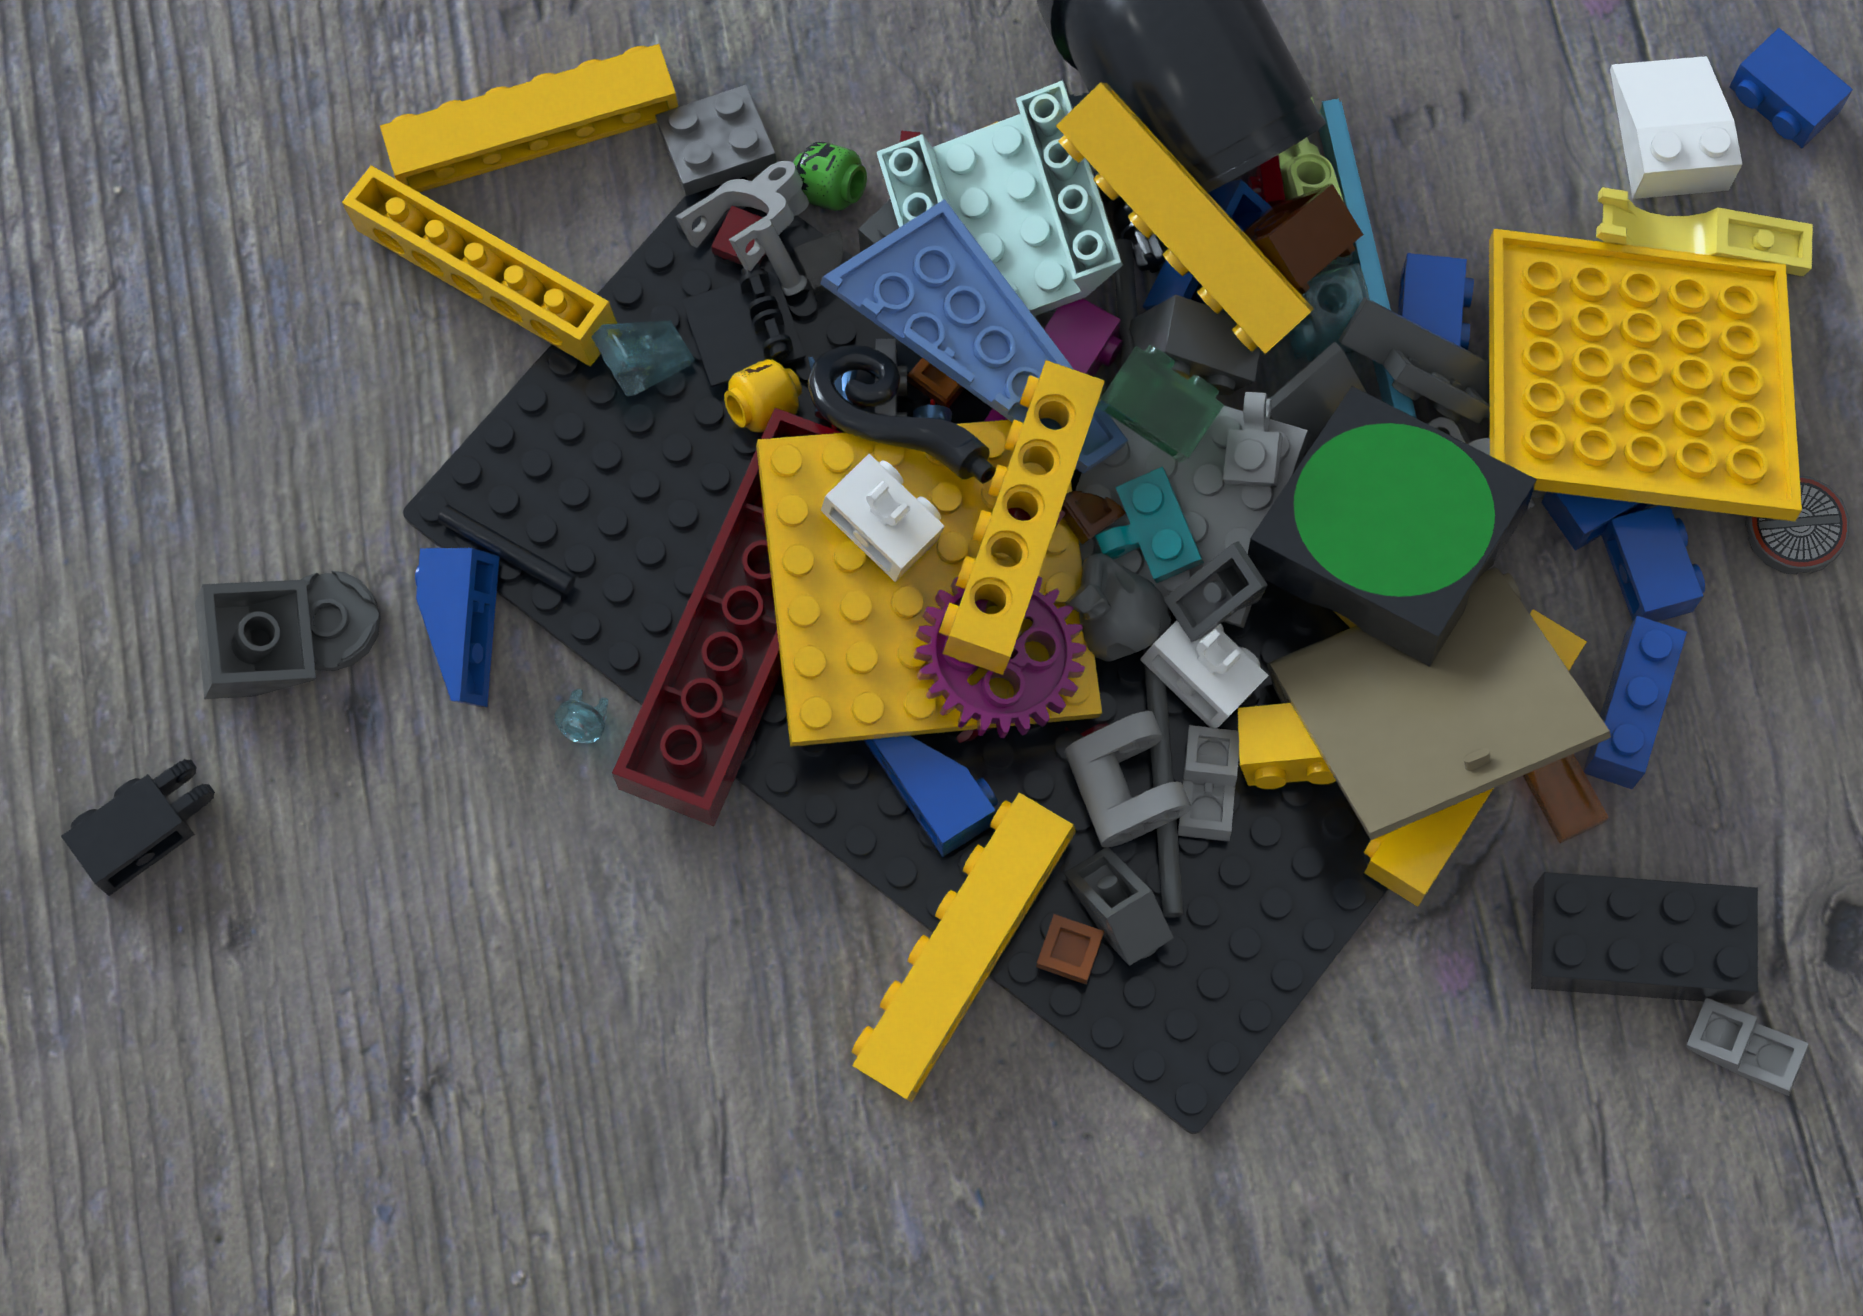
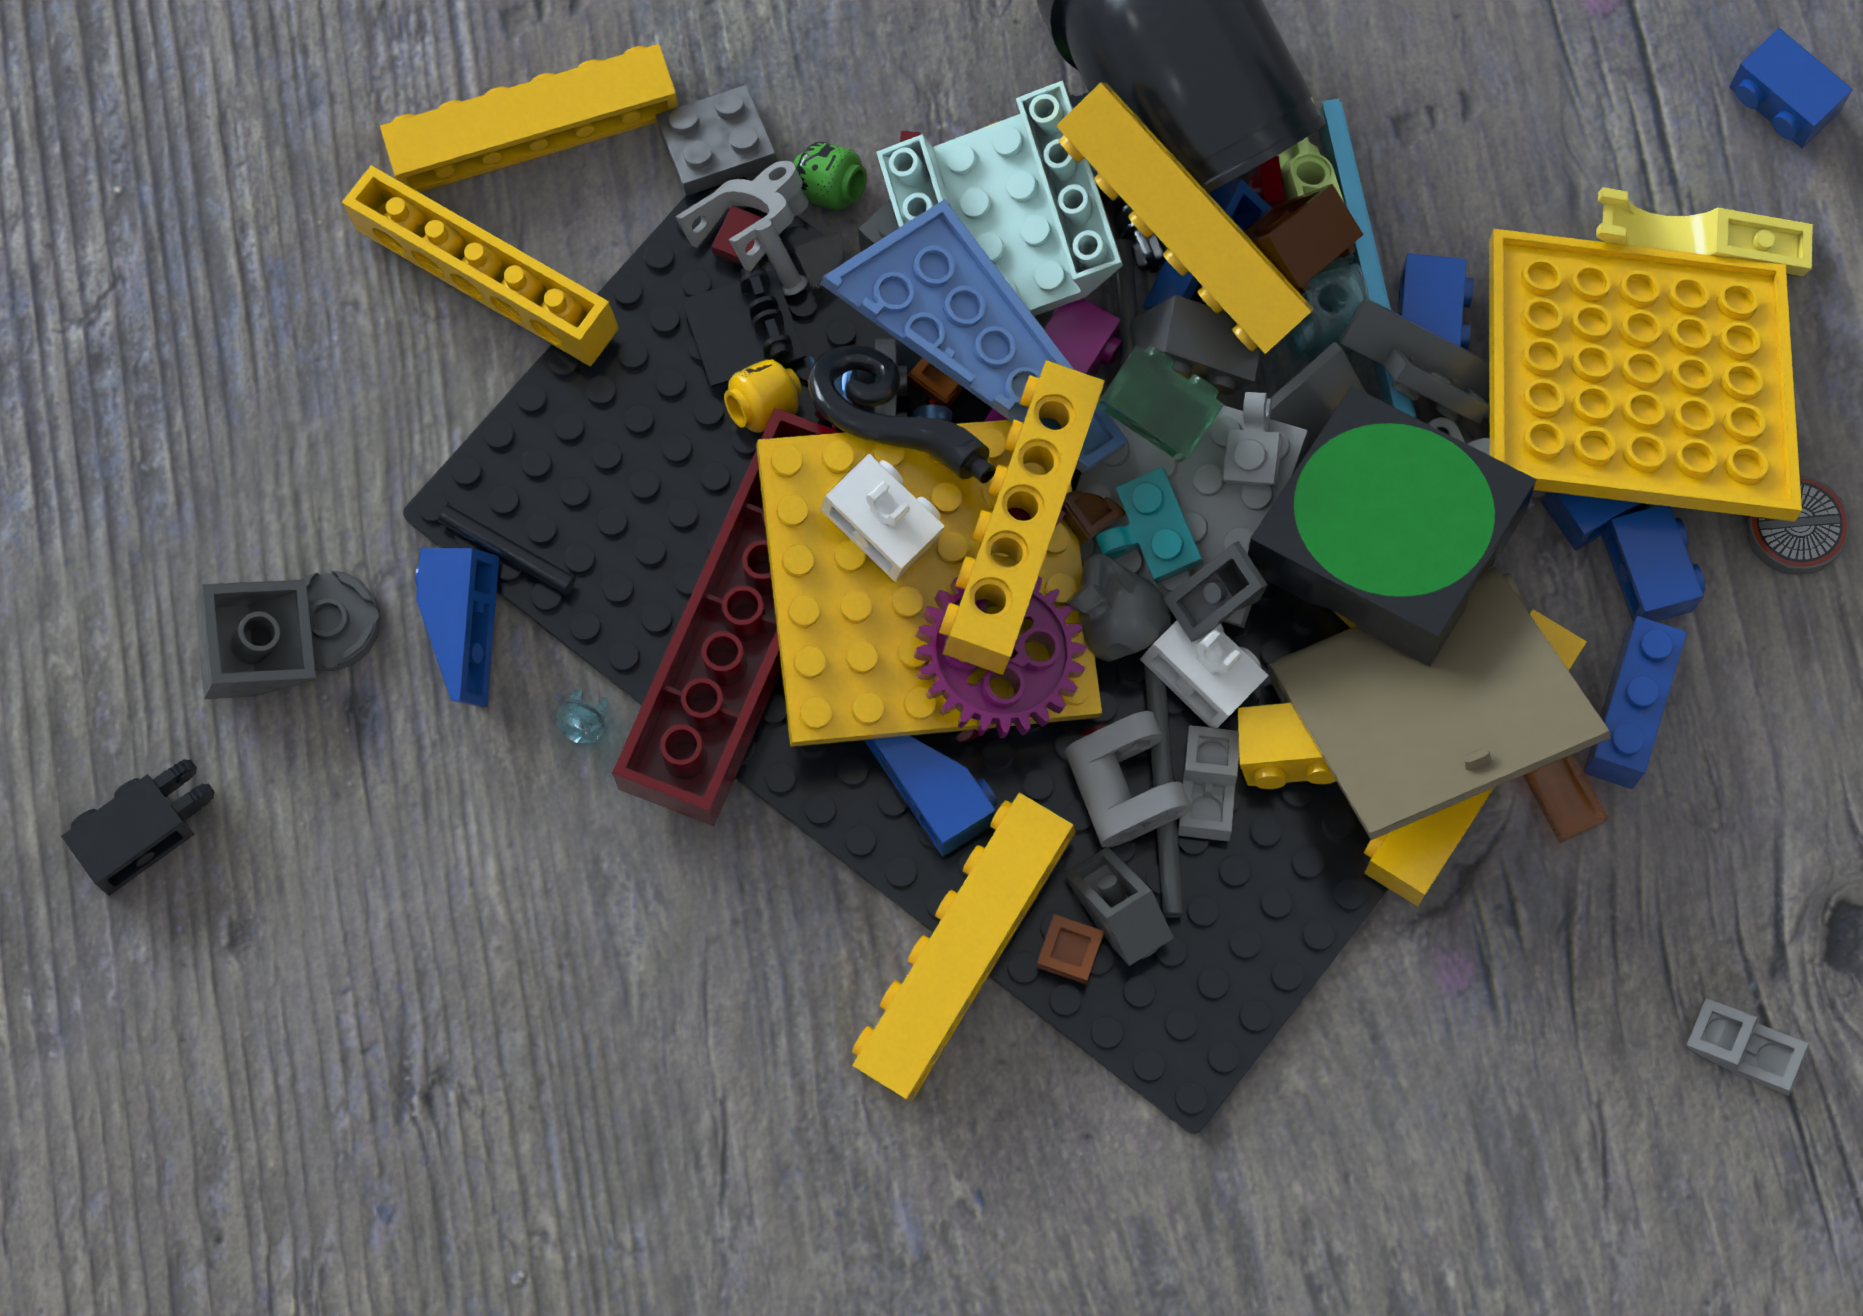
clear light blue slope [592,321,695,397] -> none
black brick [1531,872,1758,1004] -> none
white slope [1610,56,1742,199] -> none

